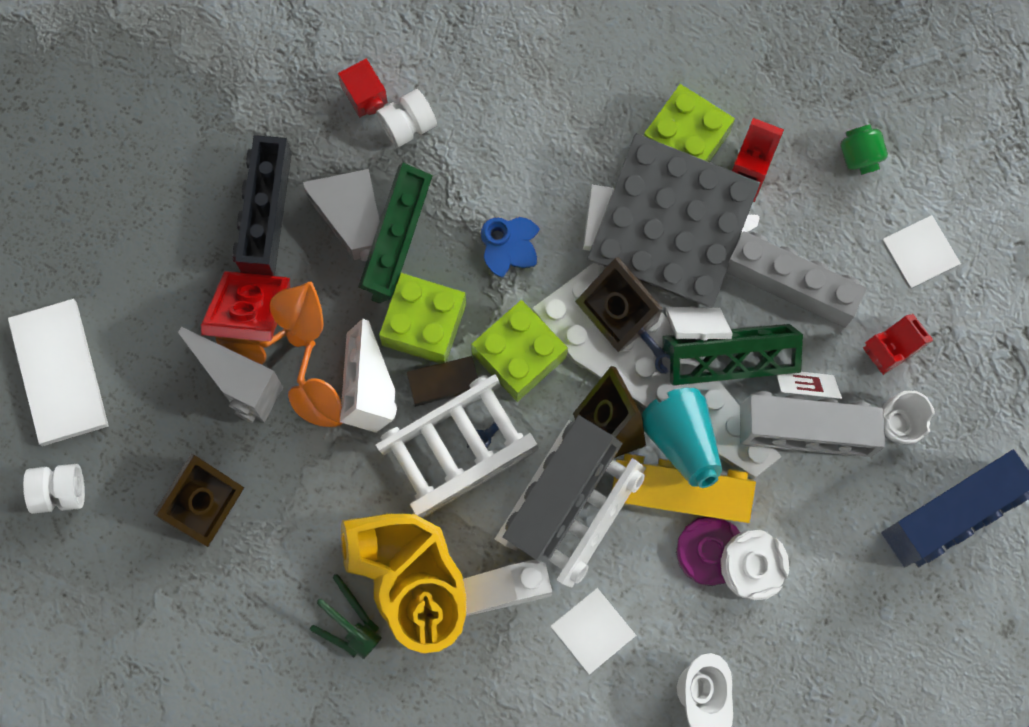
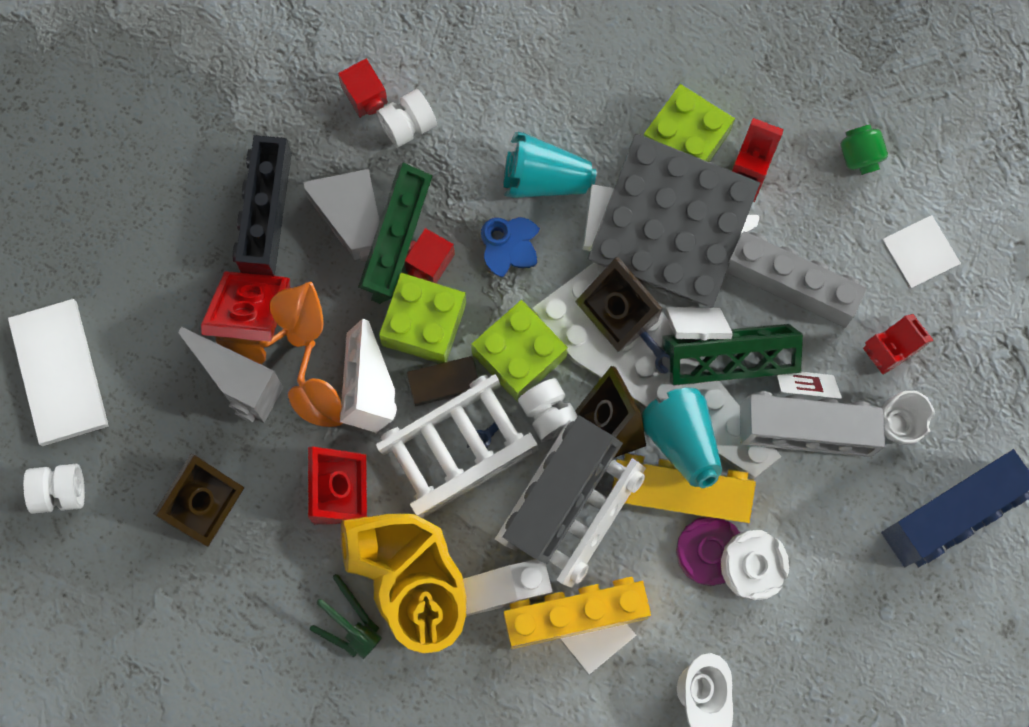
none -> red slope [308,446,367,525]
none -> red brick [404,228,455,284]
none -> teal cone [503,132,597,198]
none -> yellow brick [504,577,651,649]
none -> white wheel [518,378,578,442]

